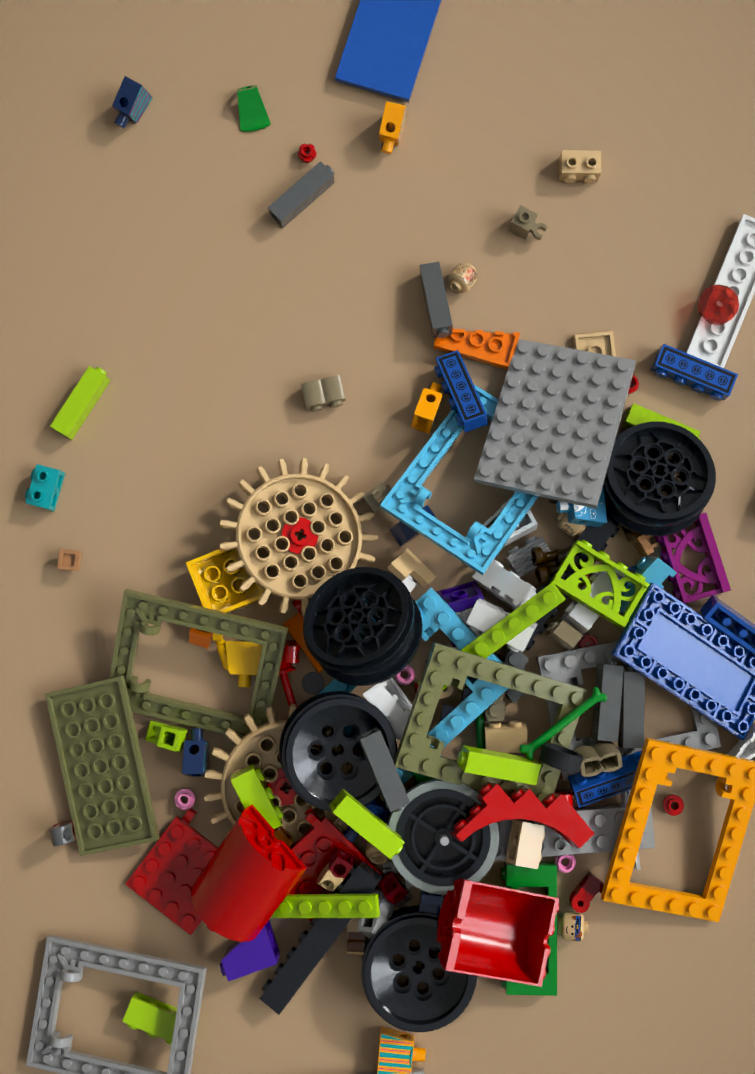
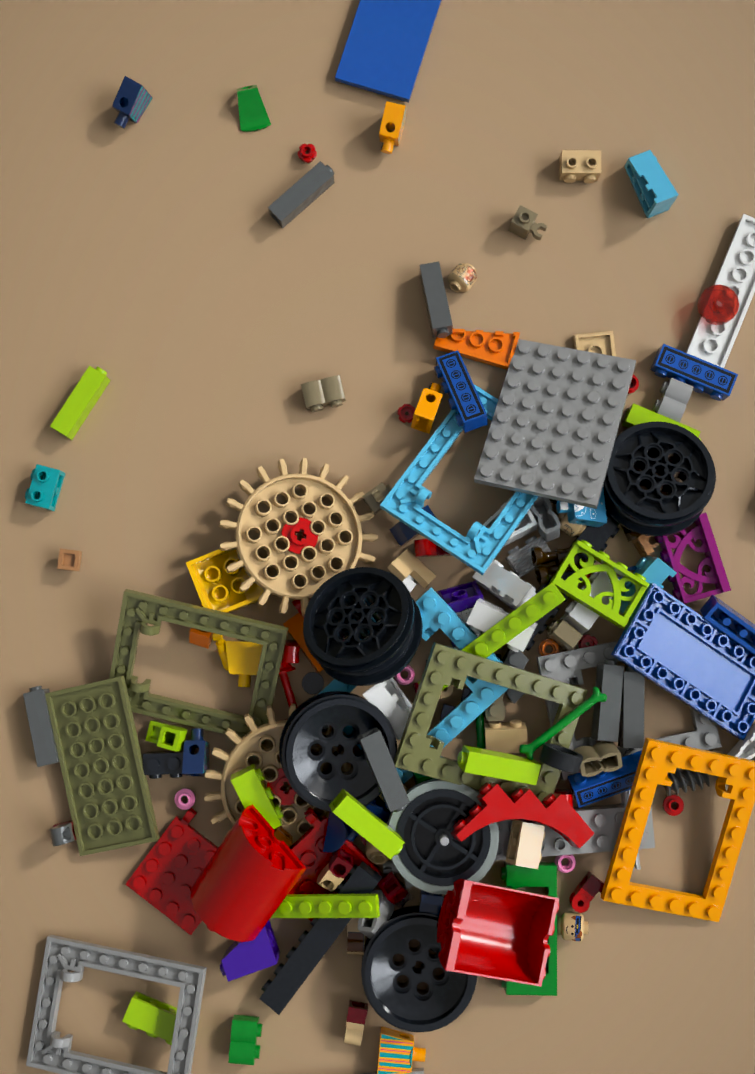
none -> dark grey brick [23,686,59,767]
none -> black brick [143,750,184,779]
none -> green brick [228,1015,263,1065]
none -> dark blue tile [323,811,349,853]
none -> leg [344,1000,368,1046]
none -> red plate [397,404,416,423]
none -> red leg [414,539,452,557]
none -> light grey brick [530,496,560,542]
none -> orange plate [538,639,559,656]
none -> medium azure wedge [624,150,679,218]
none -> light grey brick [652,378,694,422]
none -> dark grey piece [664,768,710,796]

